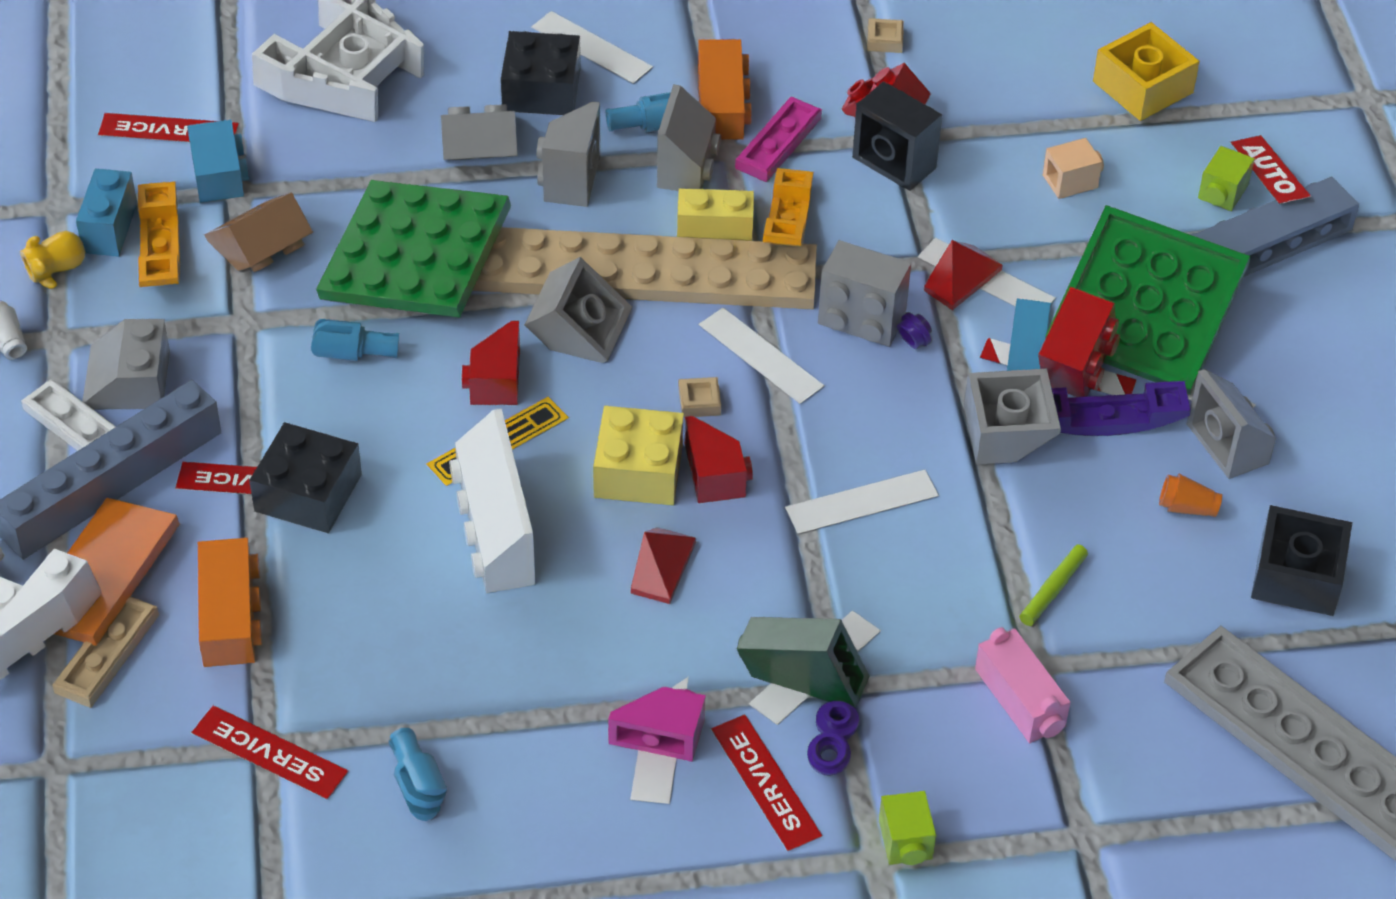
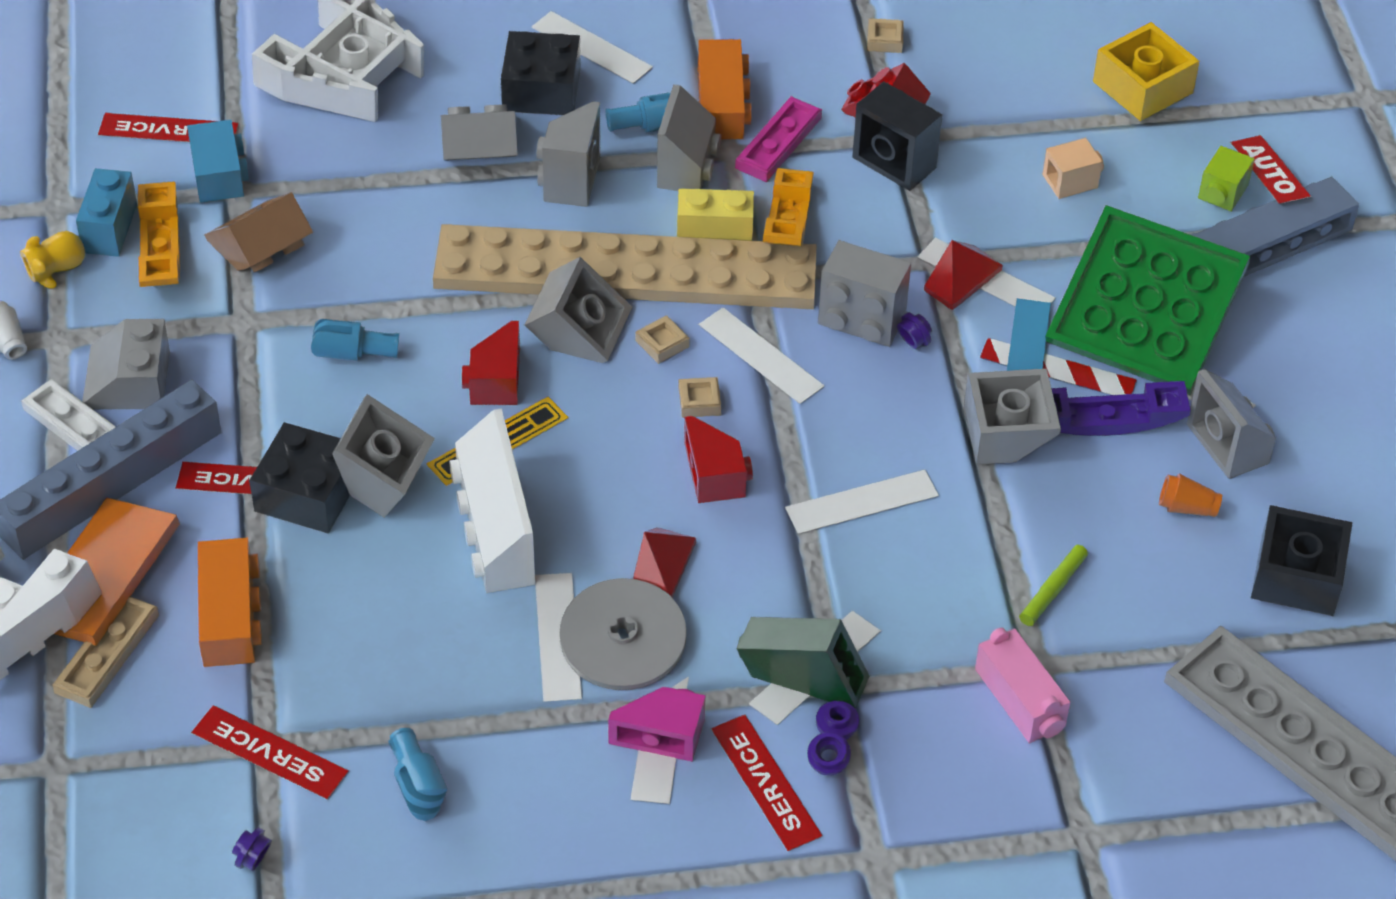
green plate [316,180,511,318] -> none
light yellow brick [593,406,684,505] -> none
lime brick [879,790,936,865] -> none
red brick [1038,287,1120,397] -> none
none -> dark purple plate [232,827,272,871]
none -> light grey slope [332,394,435,518]
none -> white sticker [535,573,582,702]
none -> light grey piece [560,578,686,690]
none -> tan tile [635,315,690,364]

